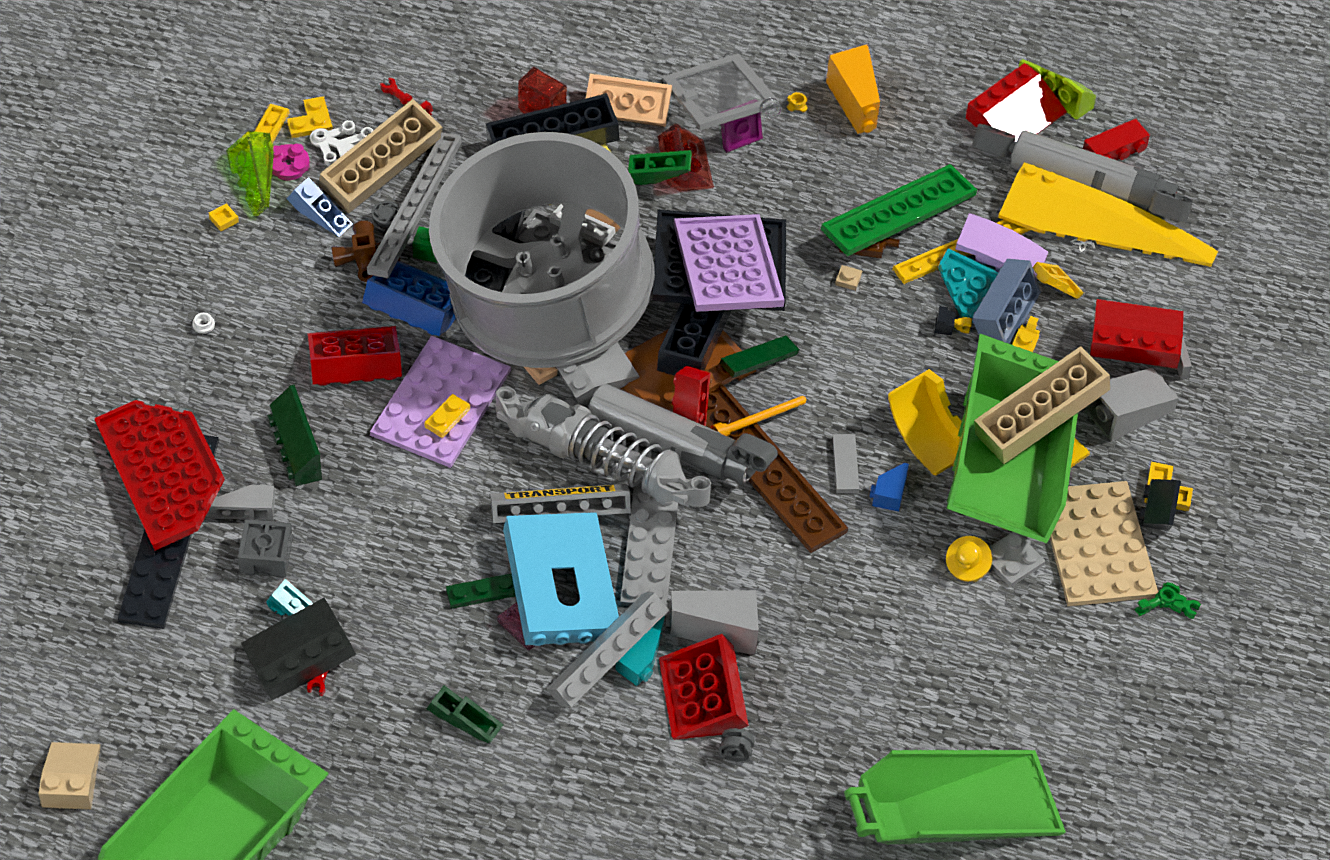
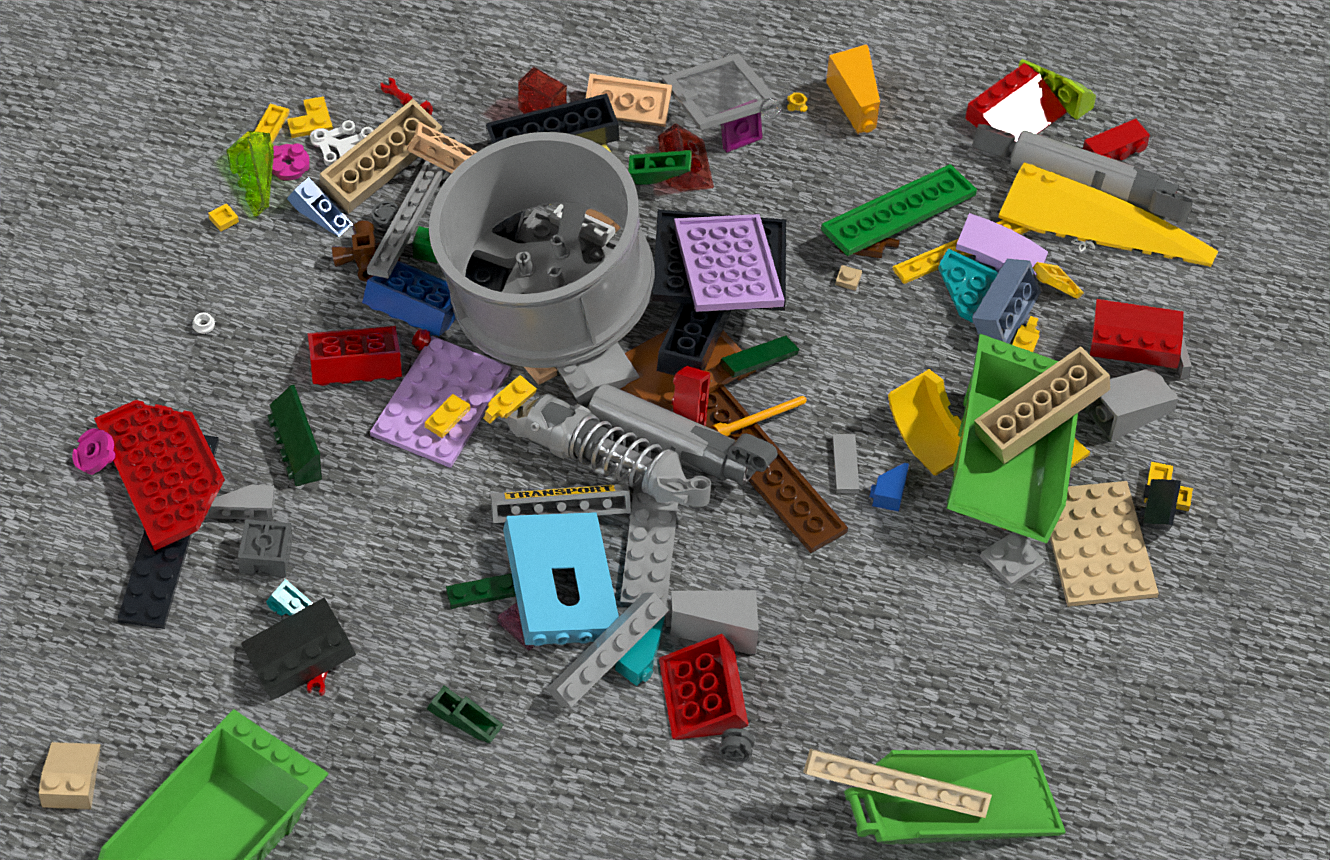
black piece [934,306,972,335] -> none
yellow plate [946,536,992,582] -> none
green piece [1134,582,1201,619] -> none
none -> dark pink plate [72,428,115,475]
none -> light nougat fence [407,122,477,173]
none -> red plate [412,329,431,351]
none -> yellow hinge [483,375,537,424]
none -> tan plate [803,749,992,818]

